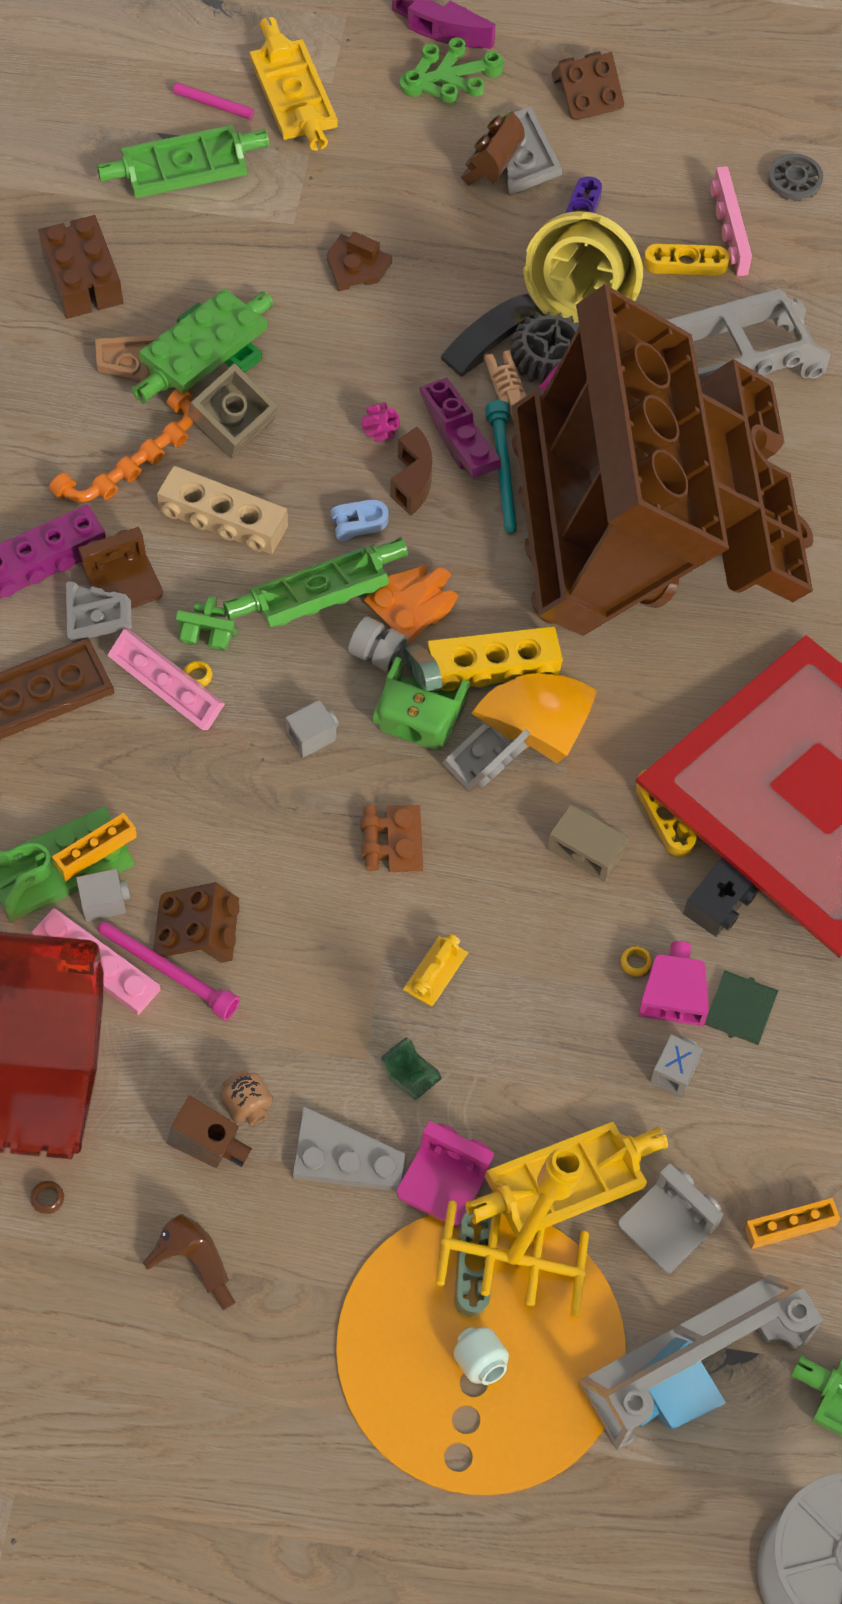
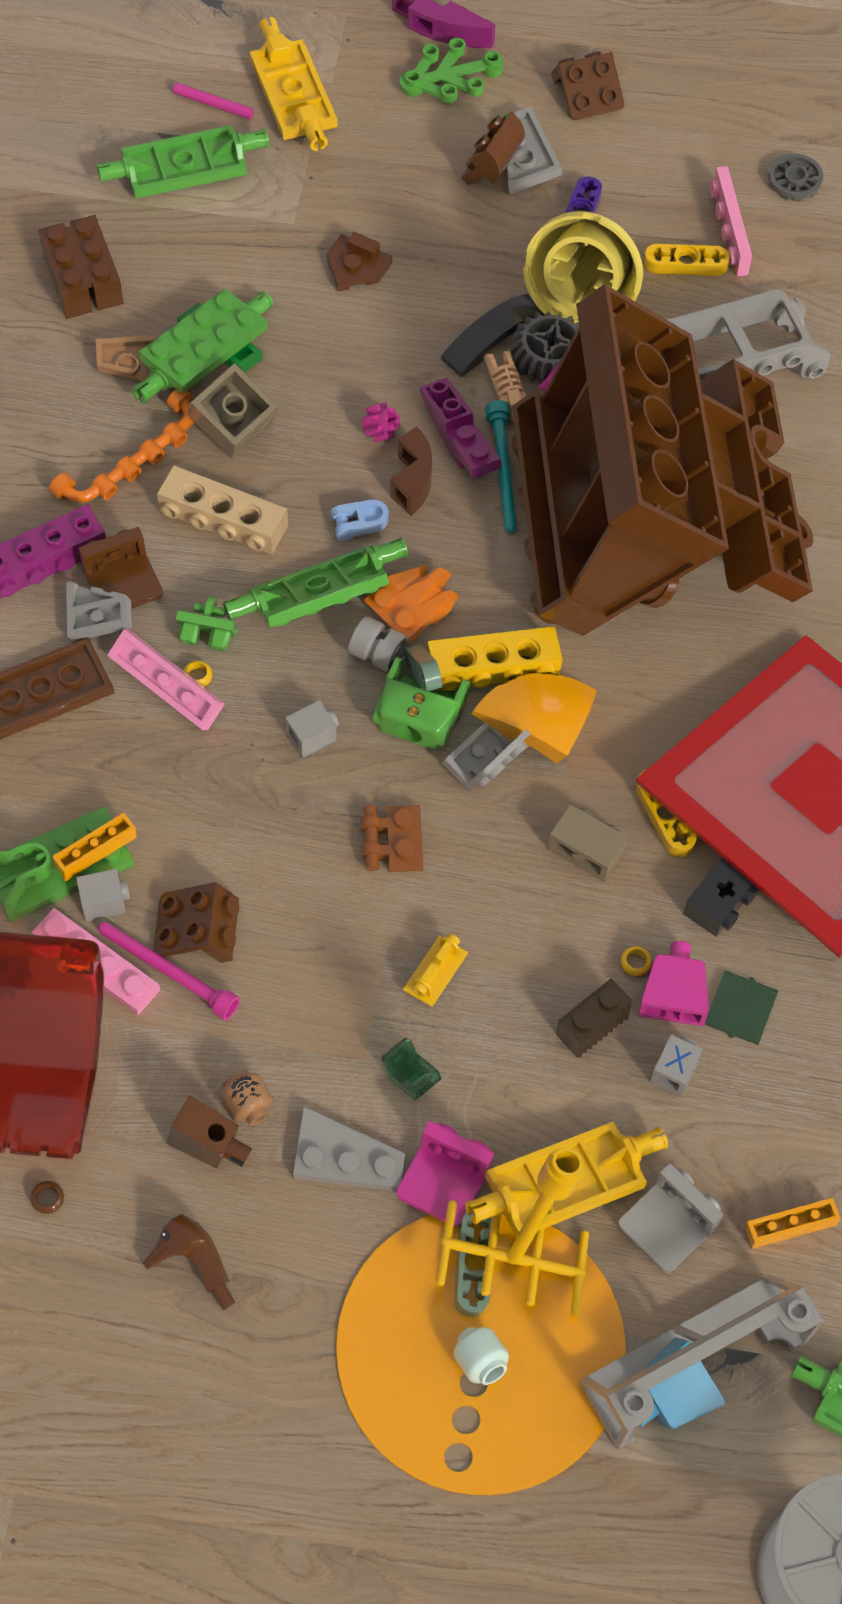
none -> dark brown brick [556,979,632,1057]

